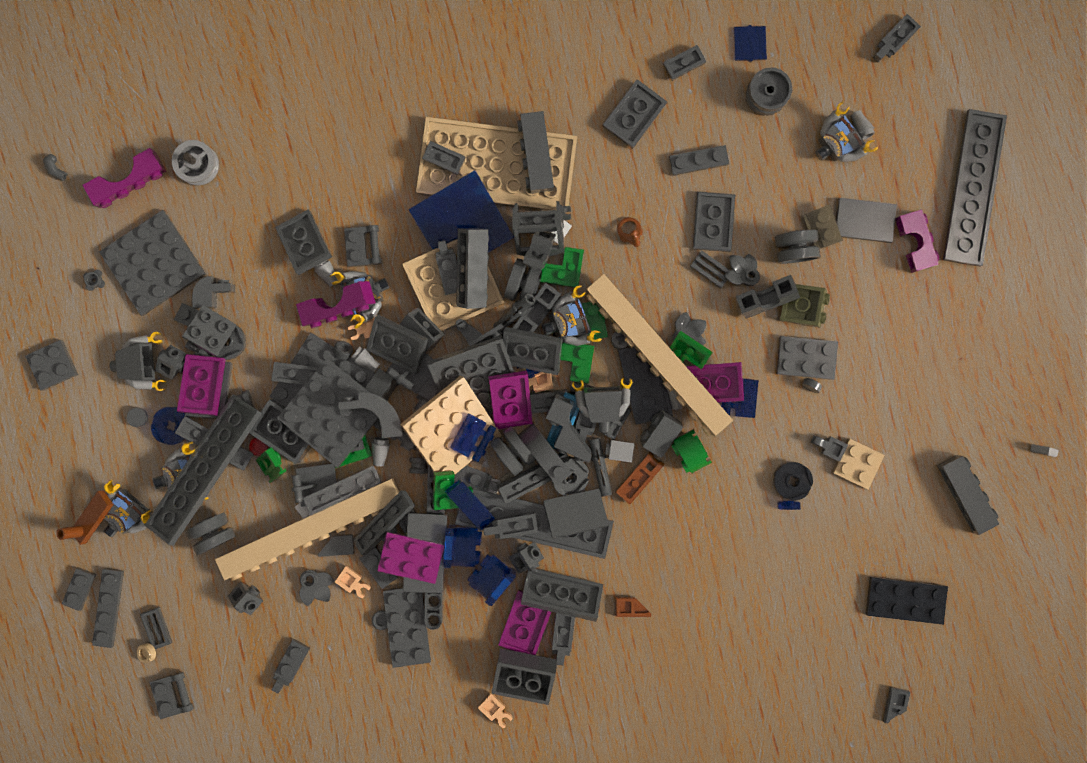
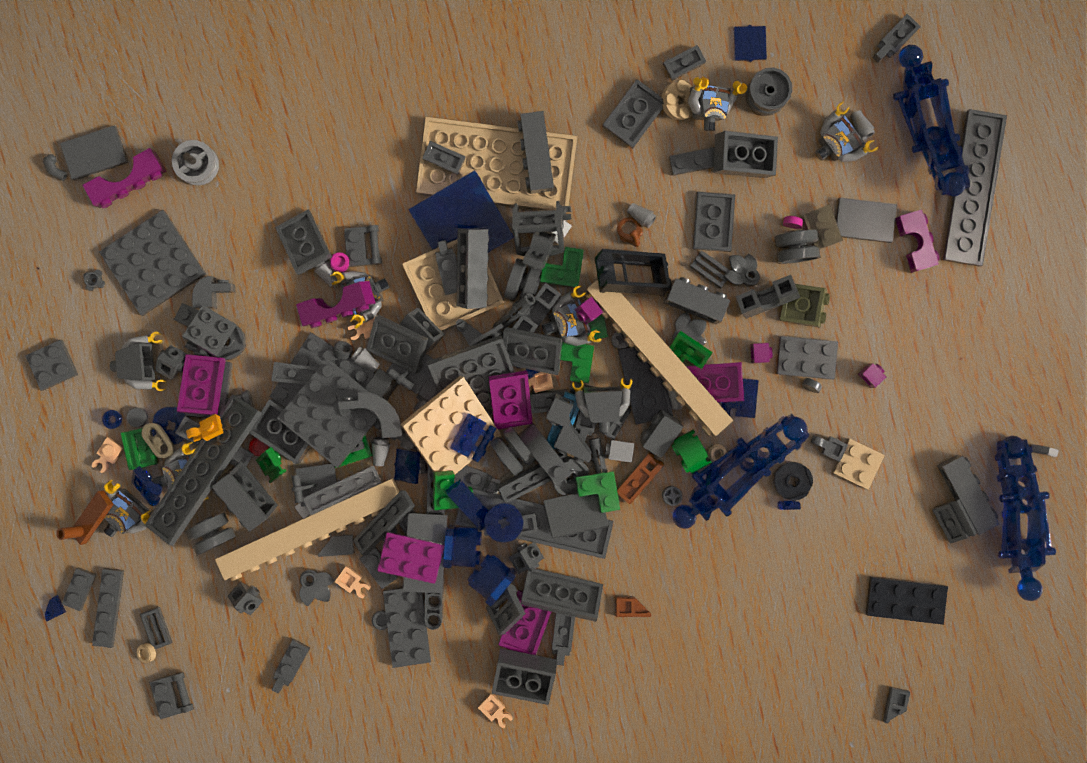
none -> clear blue tile [45,595,66,622]
none -> dark grey tile [60,125,128,181]
none -> light nougat plate [92,437,124,473]
none -> clear blue plate [102,410,122,429]
none -> green plate [121,428,158,470]
none -> clear blue plate [131,466,162,506]
none -> dark tan plate [142,423,174,458]
none -> light orange plate [186,414,223,442]
none -> dark grey brick [212,461,278,532]
none -> dark pink tile [330,252,349,273]
none -> clear blue piece [394,448,421,484]
none -> clear blue plate [484,503,523,543]
none -> dark grey plate [486,584,526,635]
none -> magenta plate [574,297,603,324]
none -> green plate [575,471,620,513]
none -> black door [594,249,671,297]
none -> light grey cone [627,203,656,228]
none -> tan plate [662,80,693,120]
none -> dark grey wheel [662,486,682,506]
none -> dark grey brick [664,277,730,324]
none -> clear blue piece [673,413,810,529]
none -> torso [688,76,748,131]
none -> tan plate [708,444,727,464]
none -> dark grey brick [713,131,778,178]
none -> magenta plate [750,343,773,364]
none -> dark pink tile [783,216,803,229]
none -> magenta plate [858,363,887,388]
none -> clear blue piece [893,45,970,197]
none -> dark grey plate [932,499,977,544]
none -> clear blue piece [994,435,1056,601]

